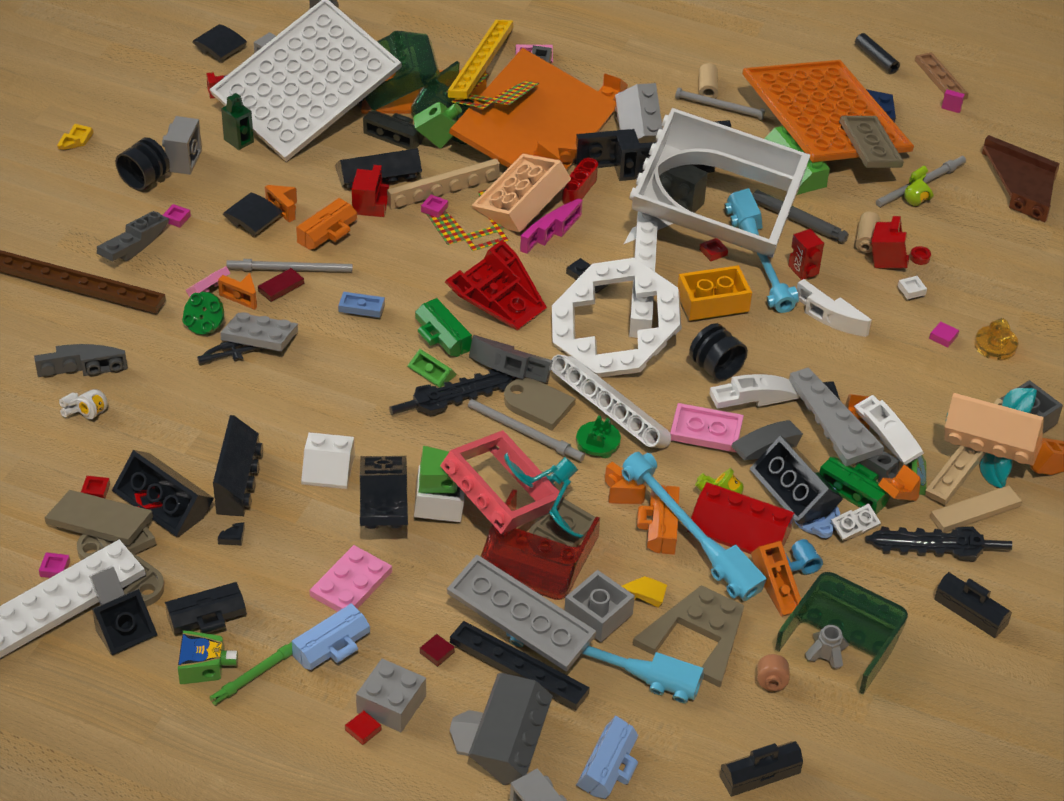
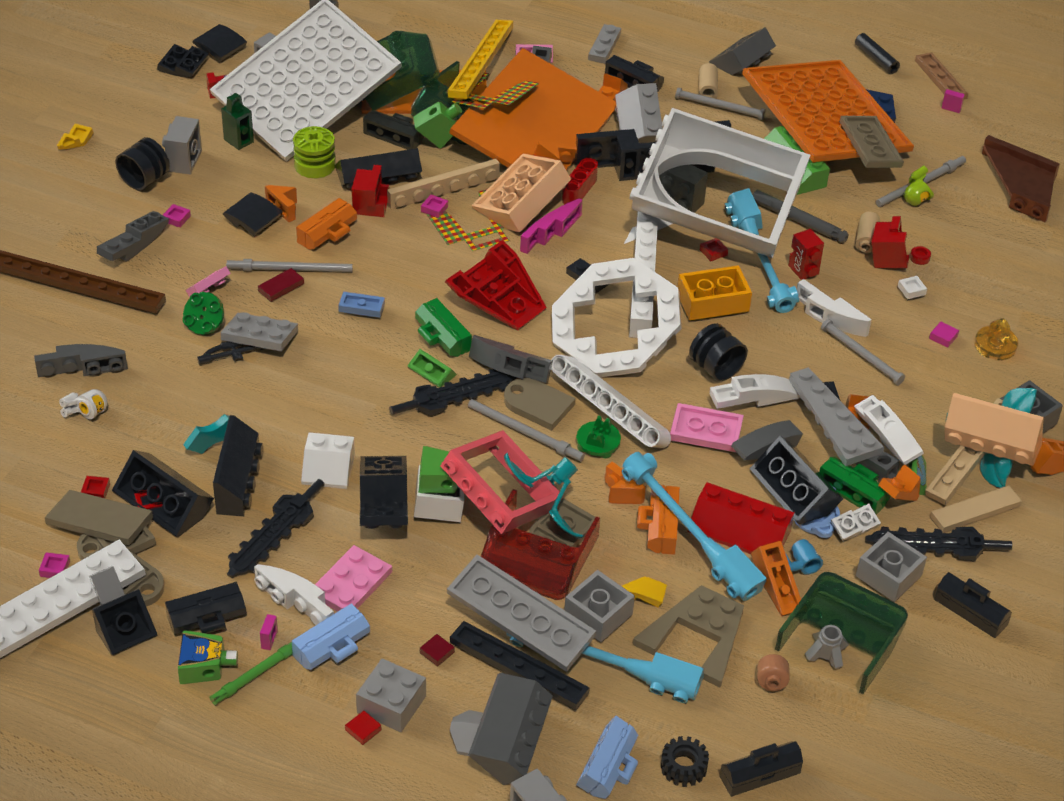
black tile [217,522,245,546] -> none
orange slope [218,273,257,310] -> none
lime piece [695,468,744,494] -> none
none -> black slope [157,44,209,77]
none -> teal tile [183,414,229,454]
none -> black bar [227,479,325,578]
none -> white slope [254,564,334,625]
none -> dark pink tile [260,614,278,650]
none -> lime wheel [293,126,336,179]
none -> light grey plate [588,24,621,64]
none -> black piece [605,55,664,92]
none -> black tyre [661,736,709,787]
none -> dark grey slope [709,27,776,75]
none -> light grey bar [821,319,905,386]
none -> light grey brick [856,532,927,602]

